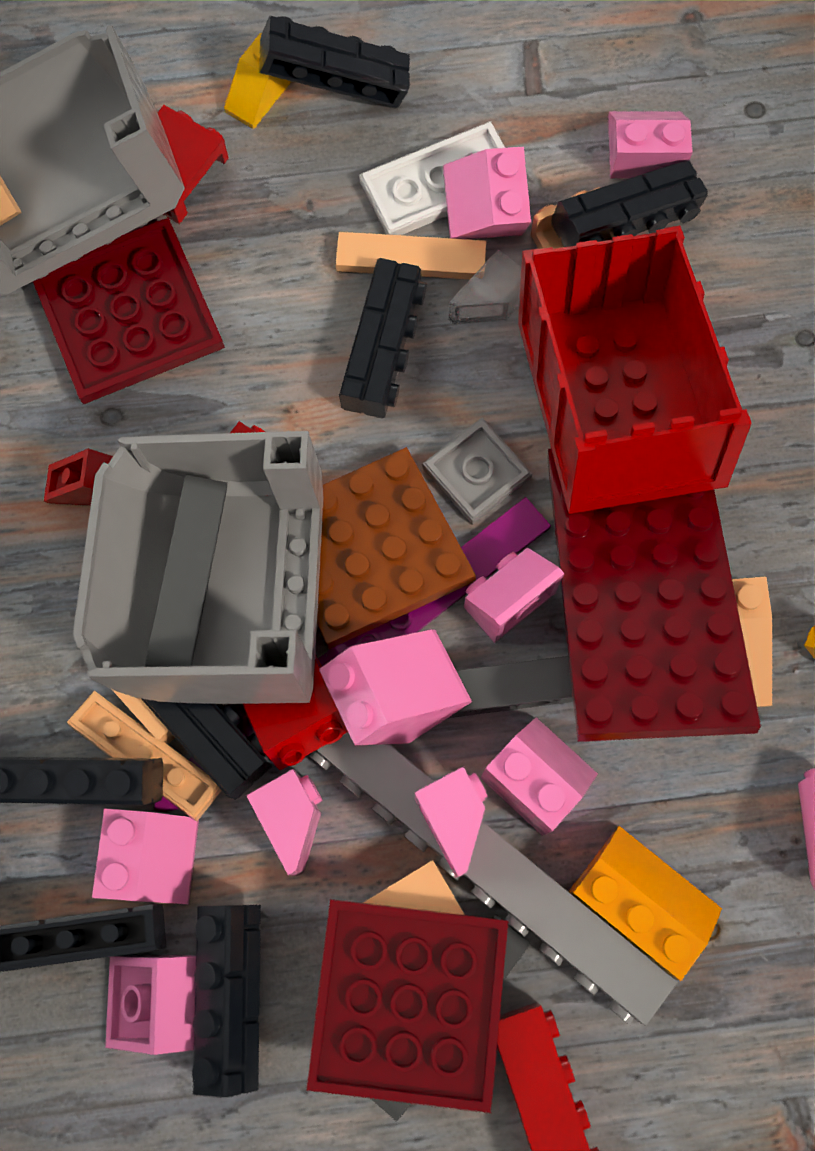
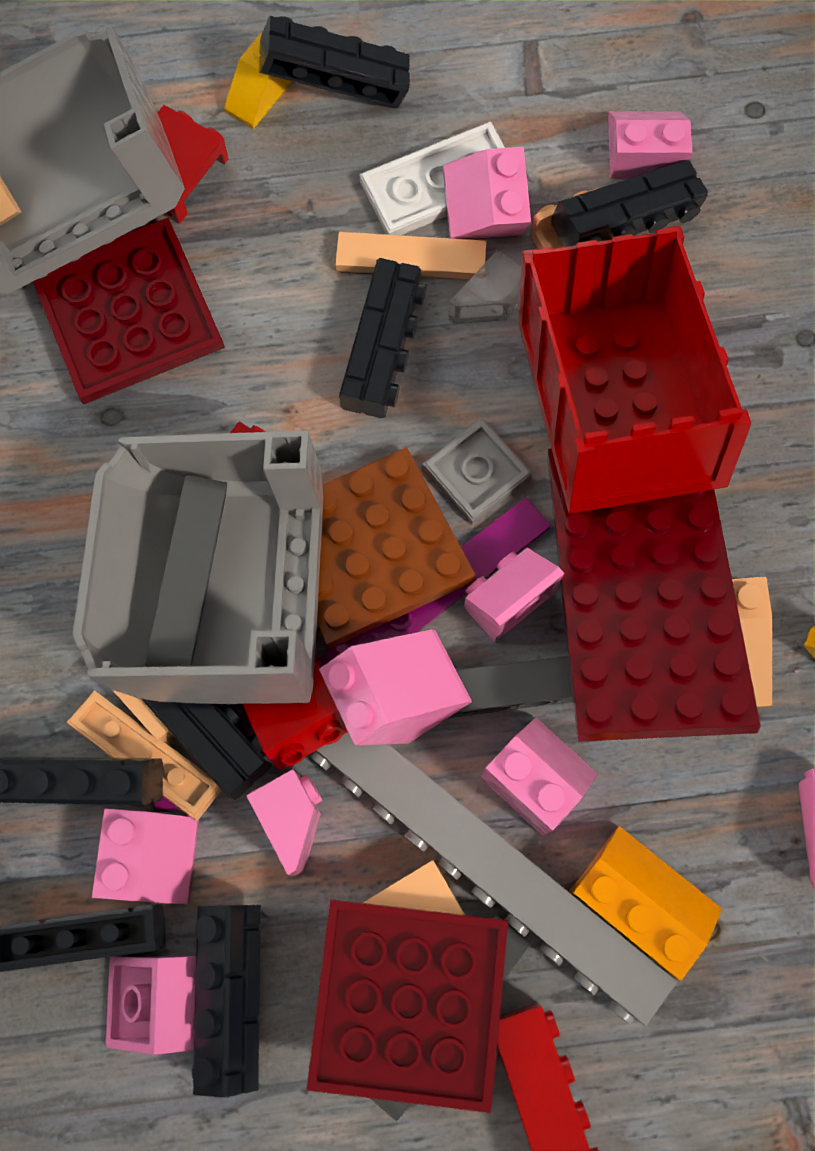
red slope [44,448,113,506] -> none
bright pink slope [415,767,488,878] -> none

